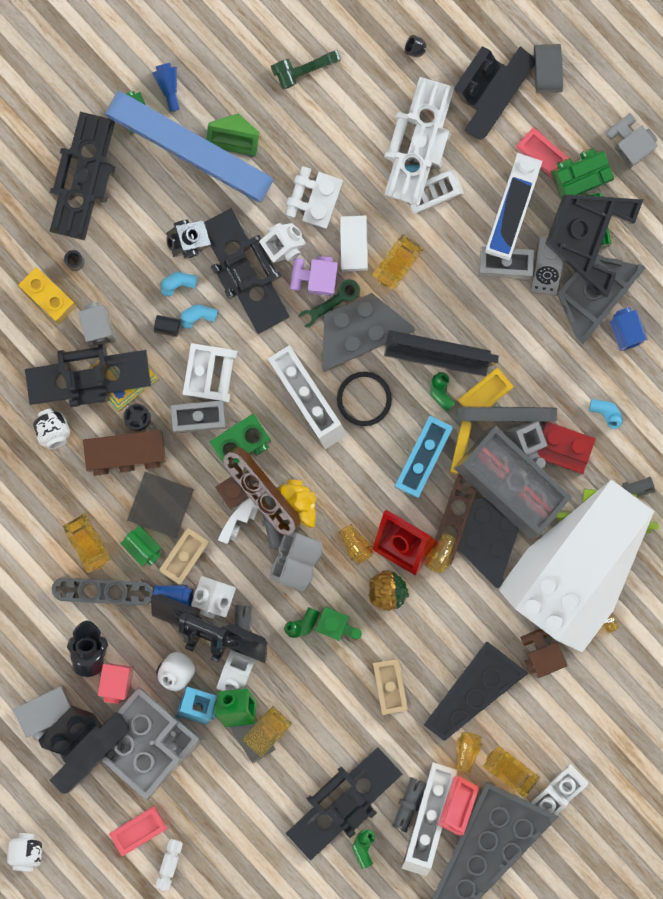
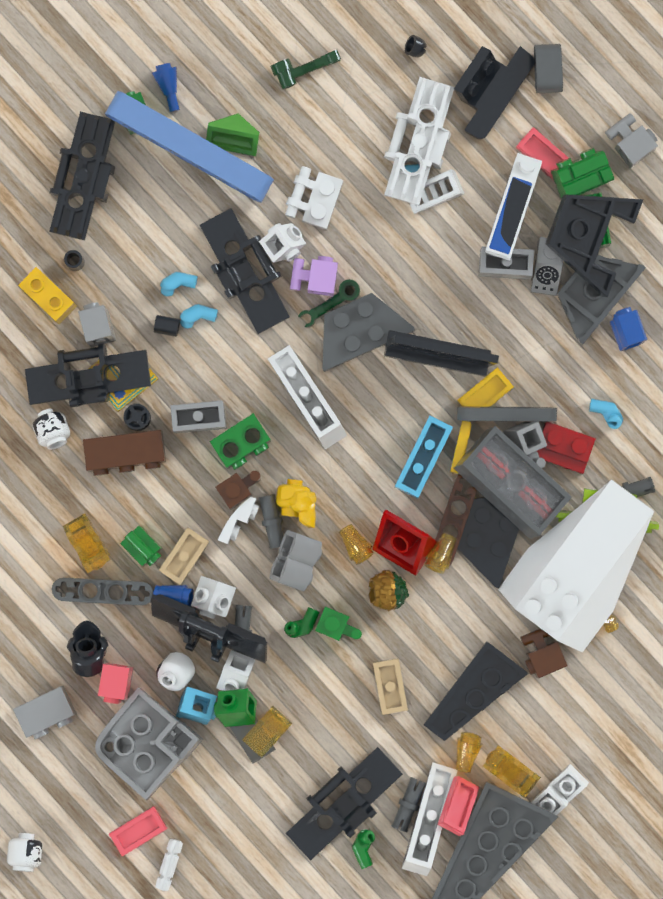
black plate [39,706,129,794] -> none
clear smoke tile [127,472,194,538] -> none
brick [166,219,211,259] -> none
white plate [183,343,238,403] -> none
reddish brown beam [223,447,301,535] -> none
black tyre [337,372,392,426] -> none
white slope [340,215,368,272] -> none
clear yellow brick [372,234,424,290] -> none
green arm [430,372,455,412] -> none

